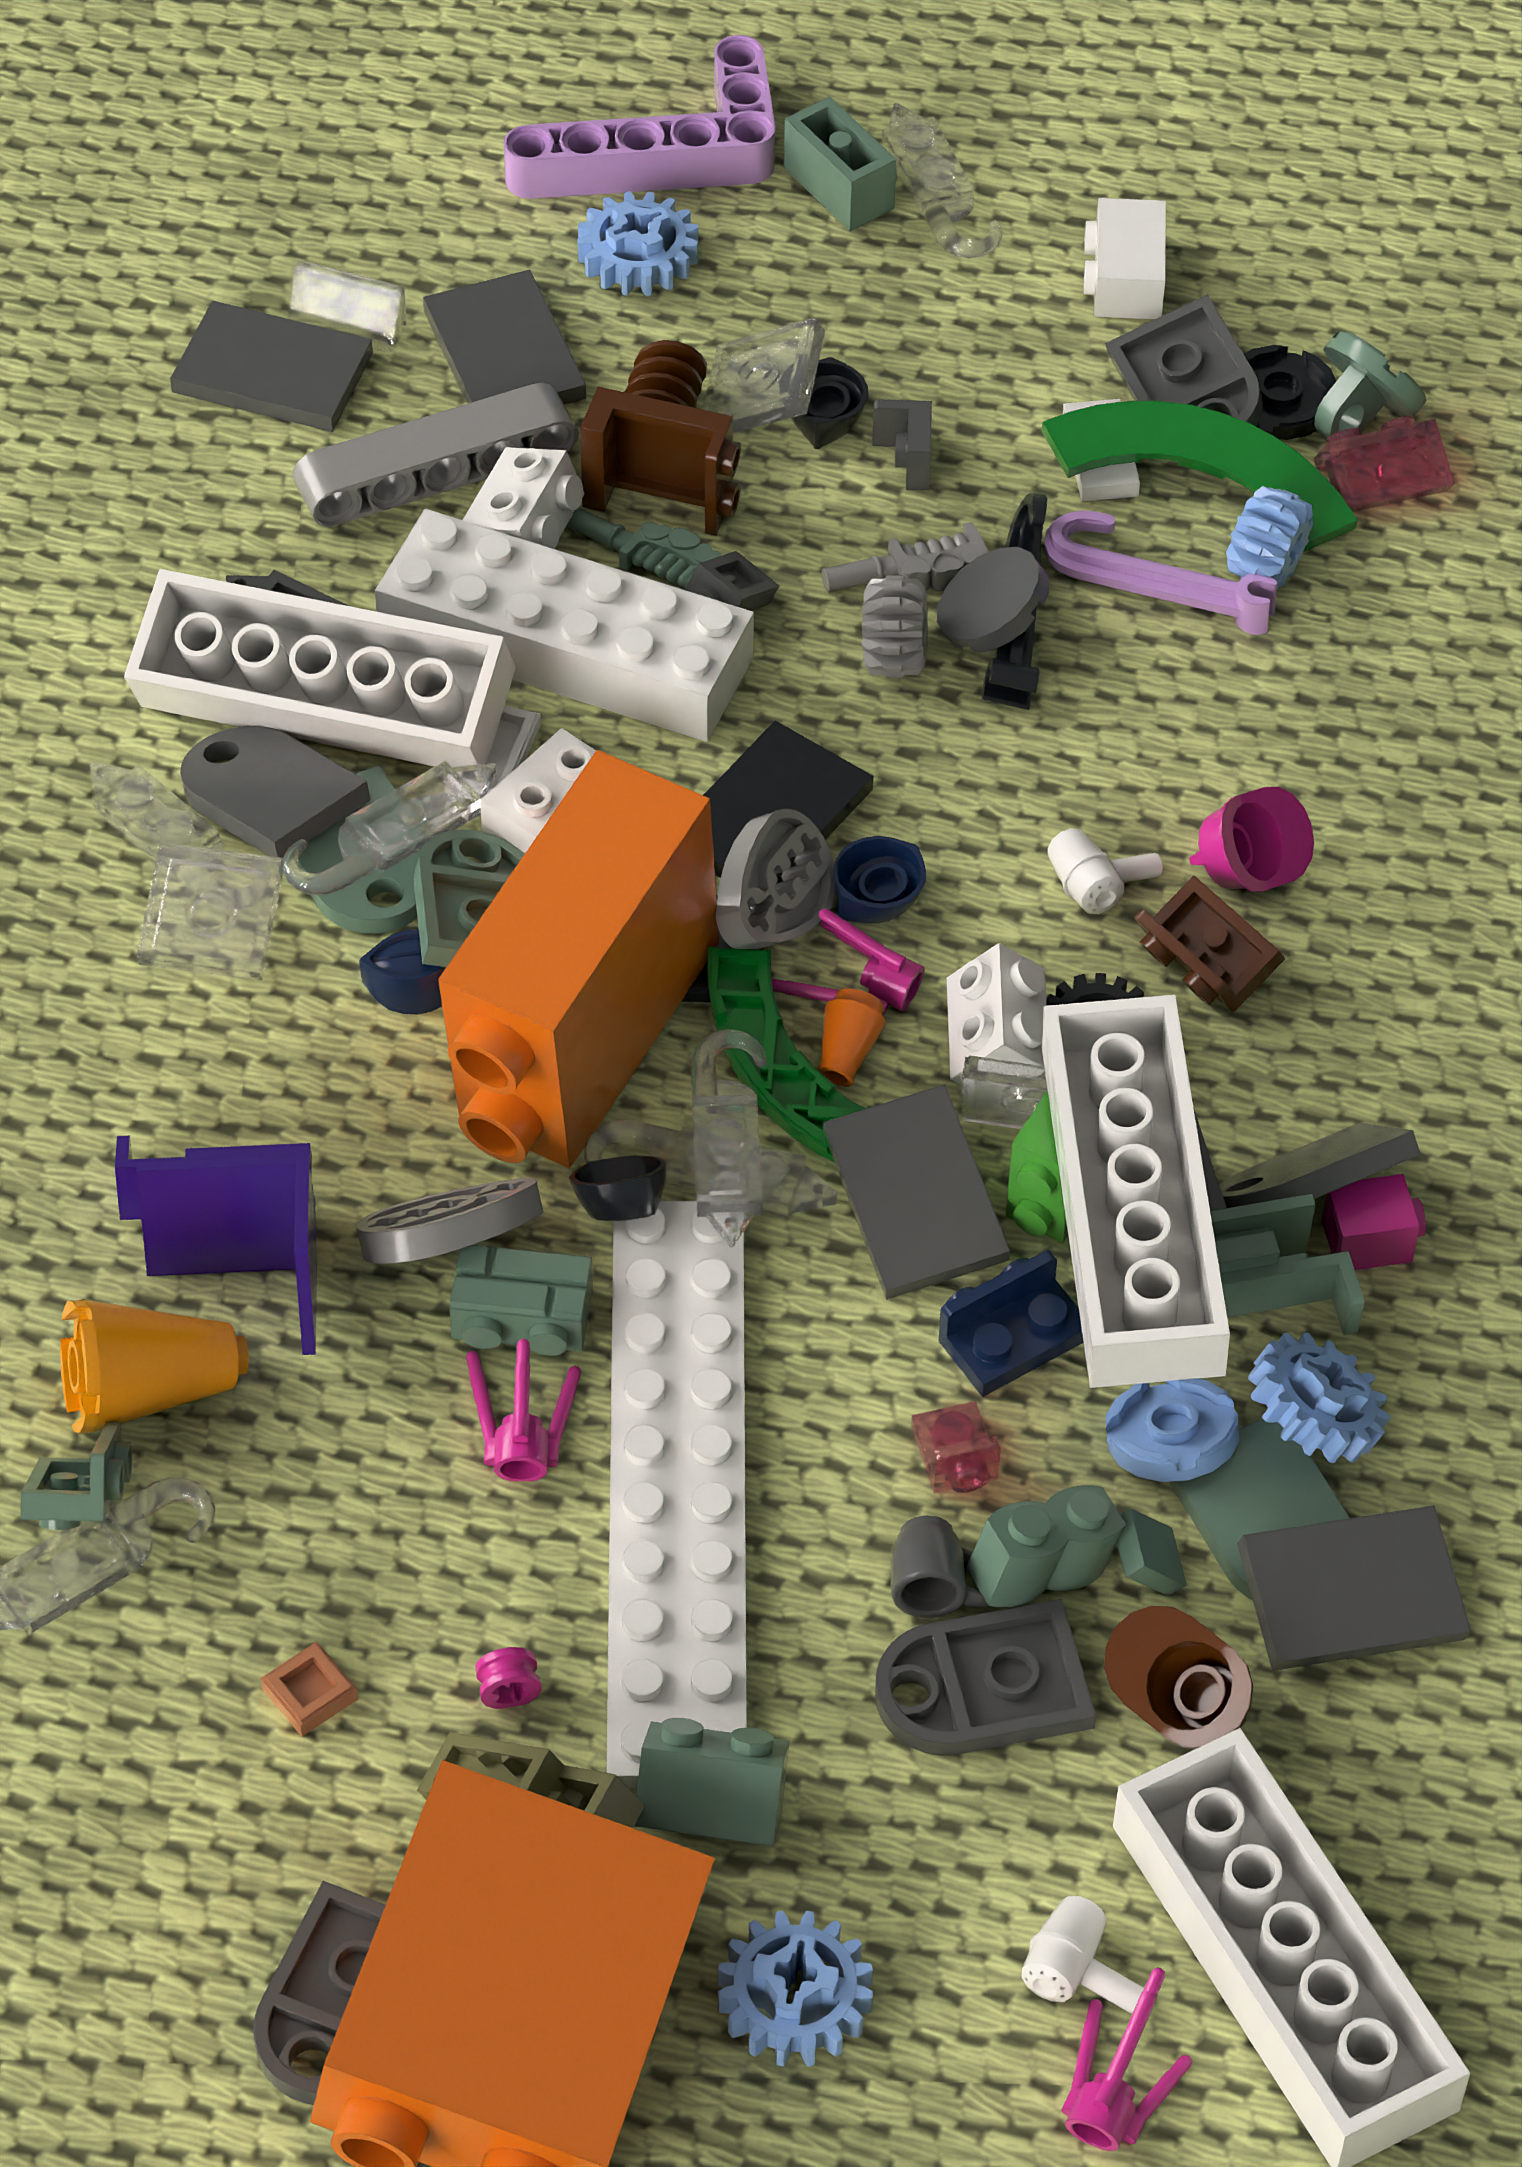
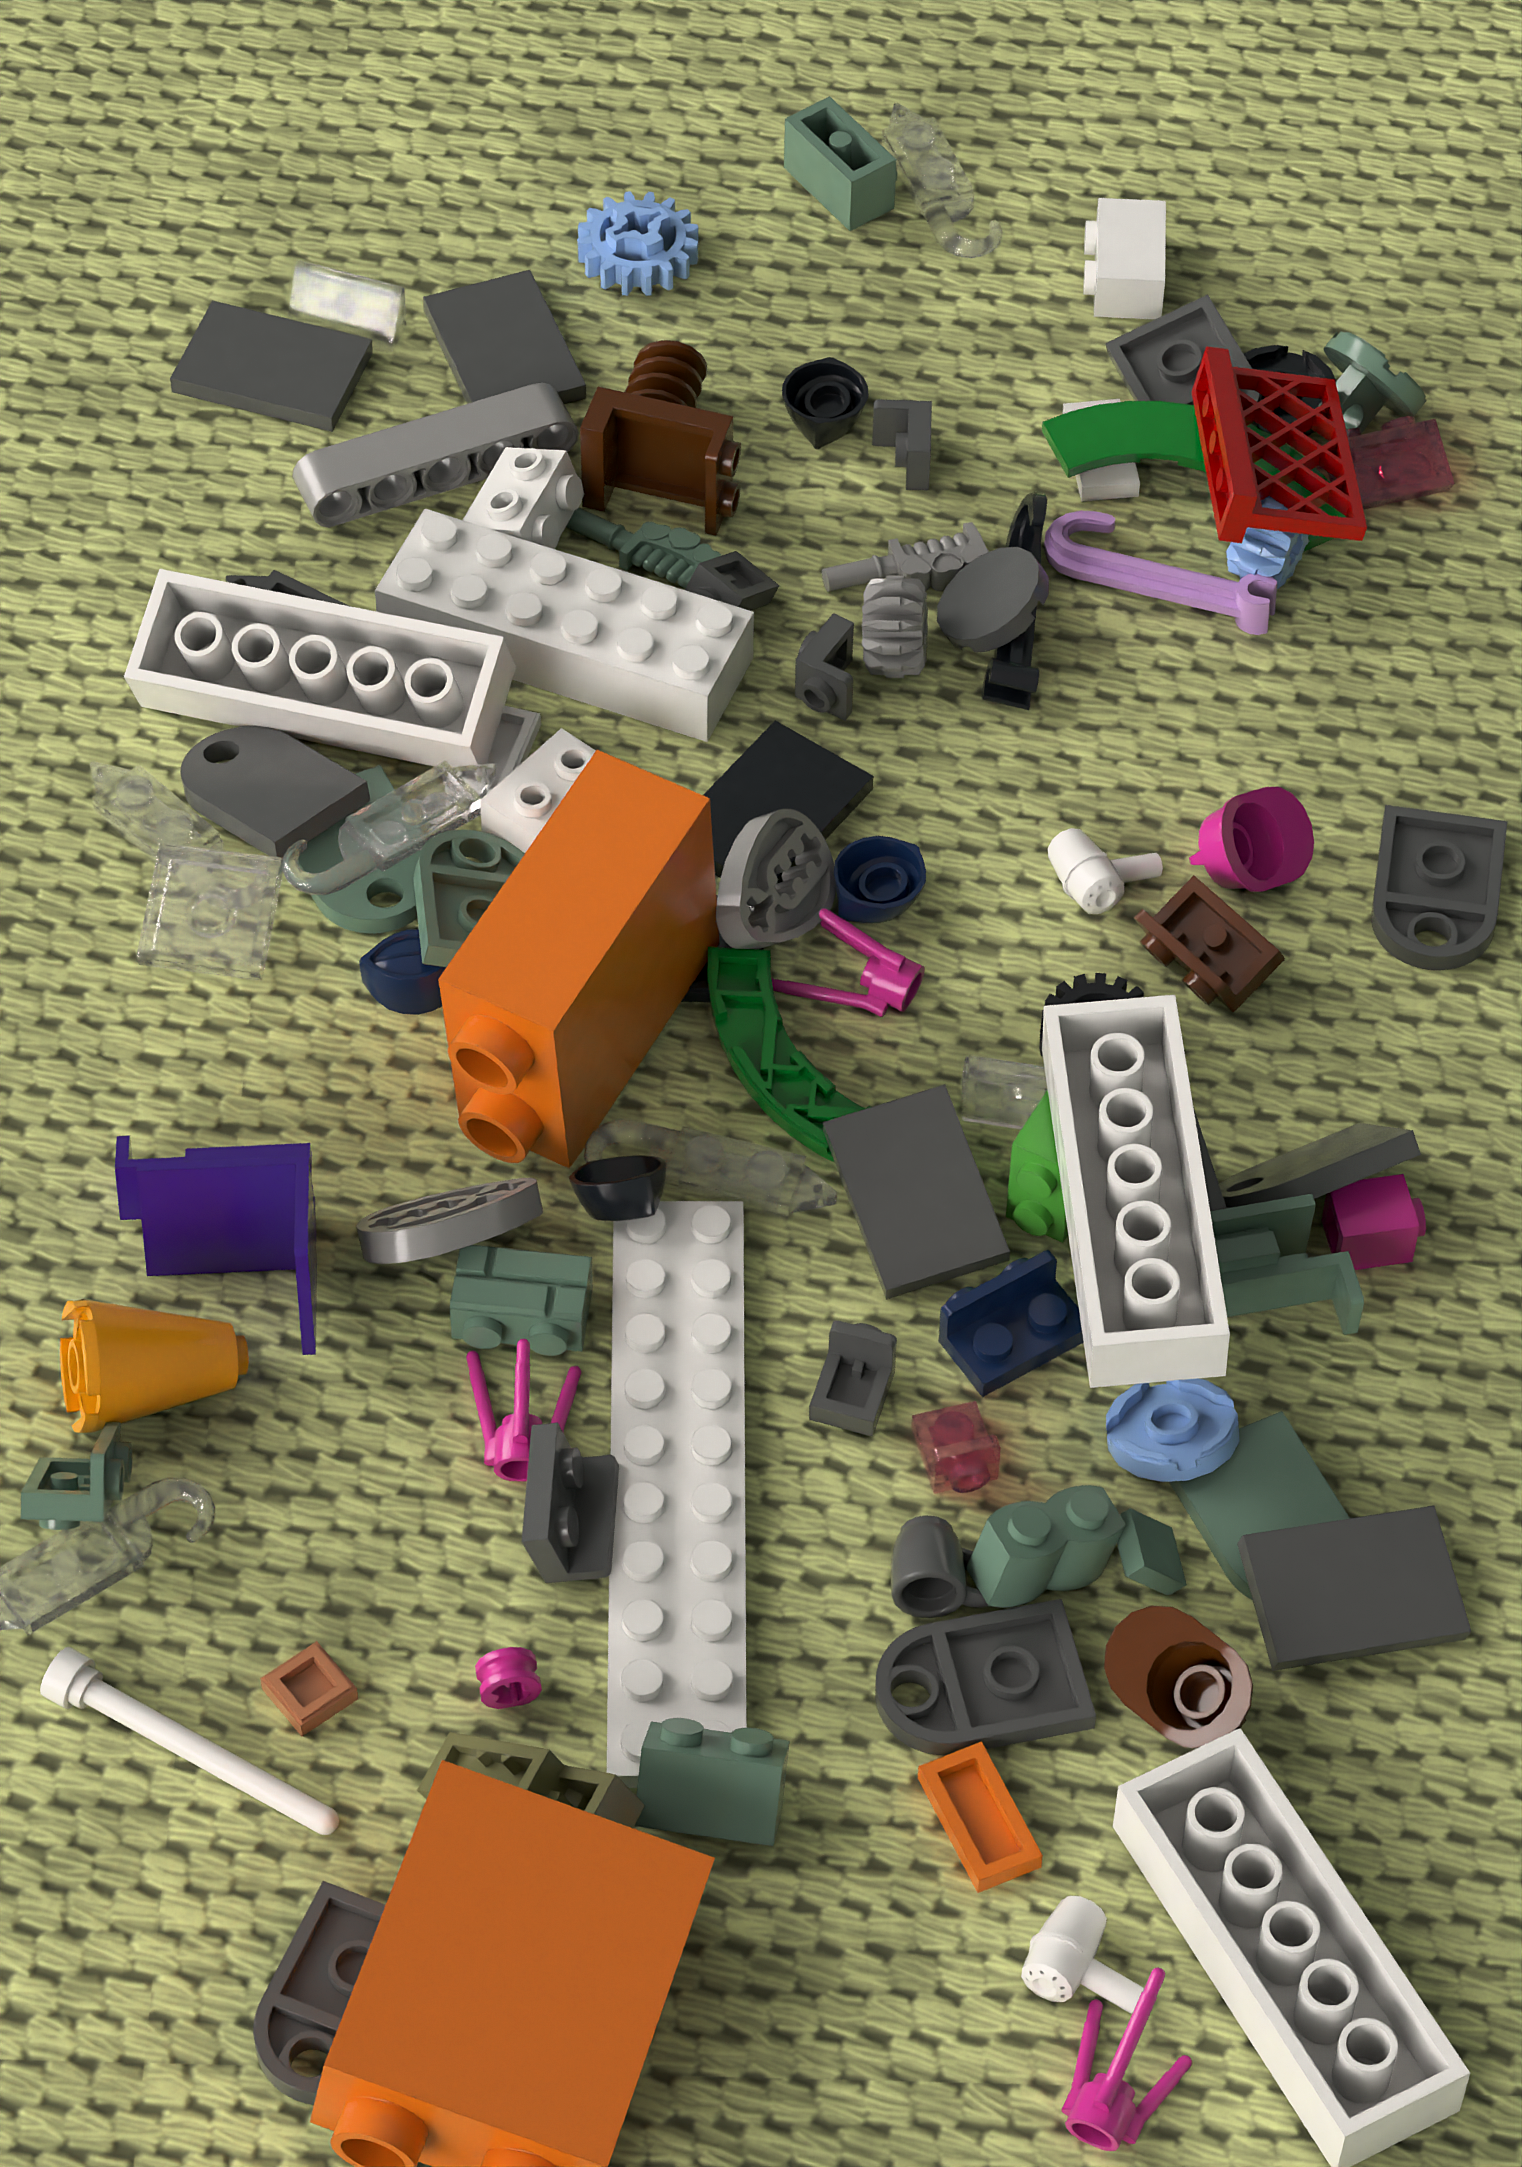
lavender beam [504,35,775,199] -> none
clear plate [690,1029,767,1247] -> none
clear tile [702,318,825,433] -> none
light blue gear [718,1911,873,2067] -> none
orange cone [818,988,886,1087] -> none
white brick [946,943,1046,1103] -> none
light blue gear [1248,1332,1390,1463] -> none
none -> white piece [40,1647,339,1835]
none -> dark grey bracket [521,1422,619,1583]
none -> dark grey bracket [795,613,854,721]
none -> dark grey bracket [809,1321,897,1436]
none -> orange tile [918,1741,1043,1893]
none -> red fence [1191,346,1367,543]
none -> dark grey tile [1371,805,1507,970]

